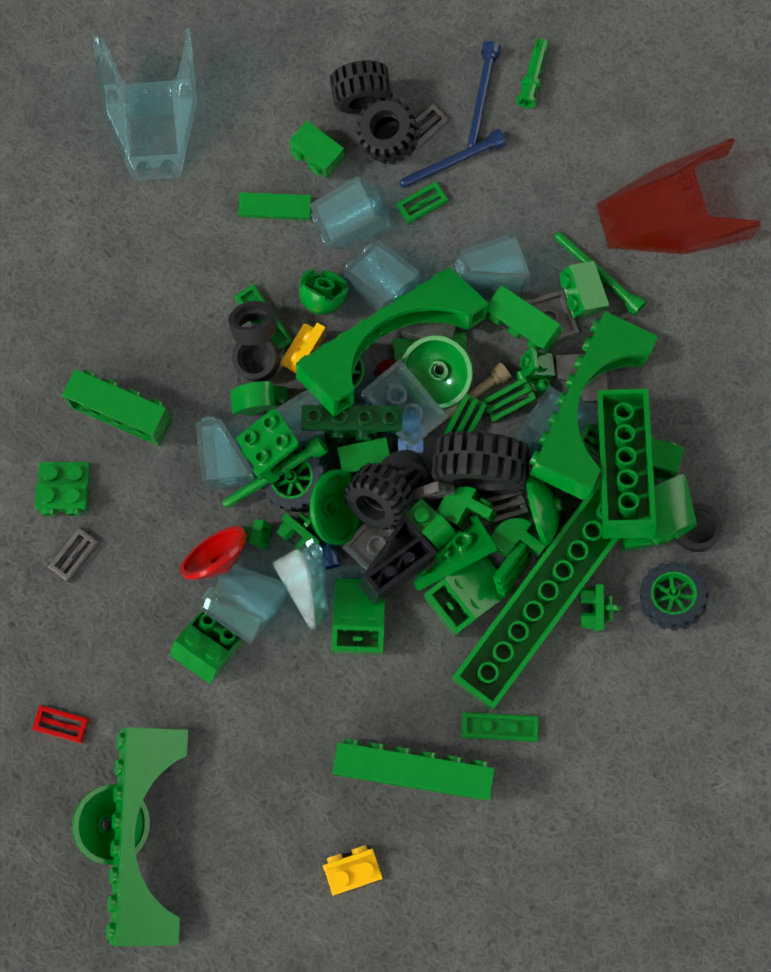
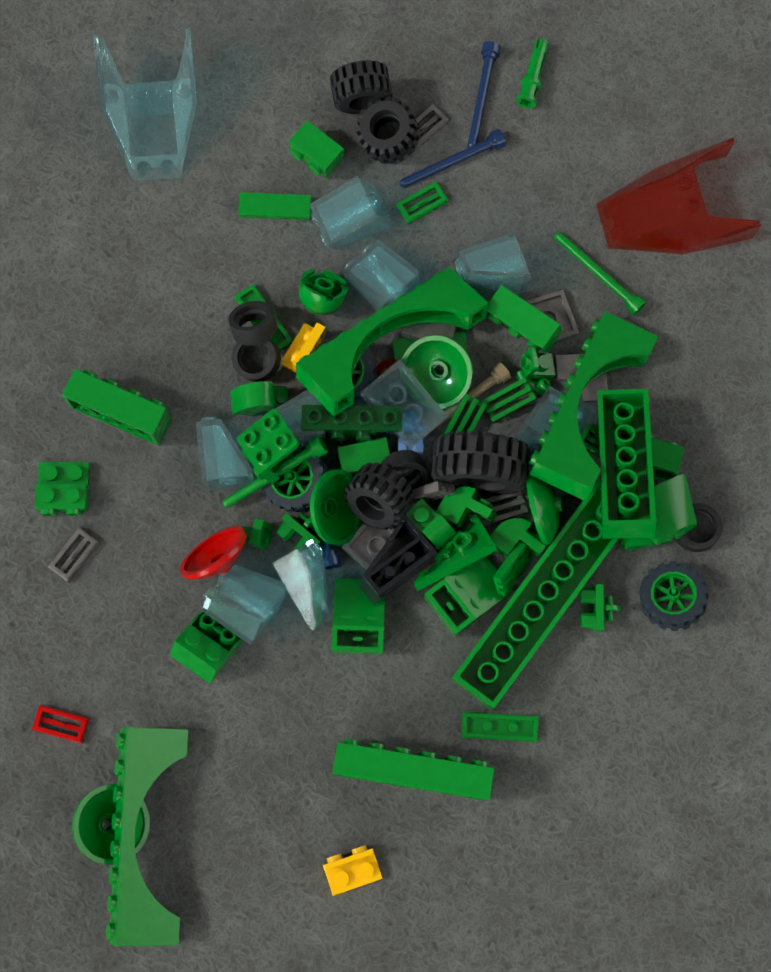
green brick [559,261,609,319] -> none

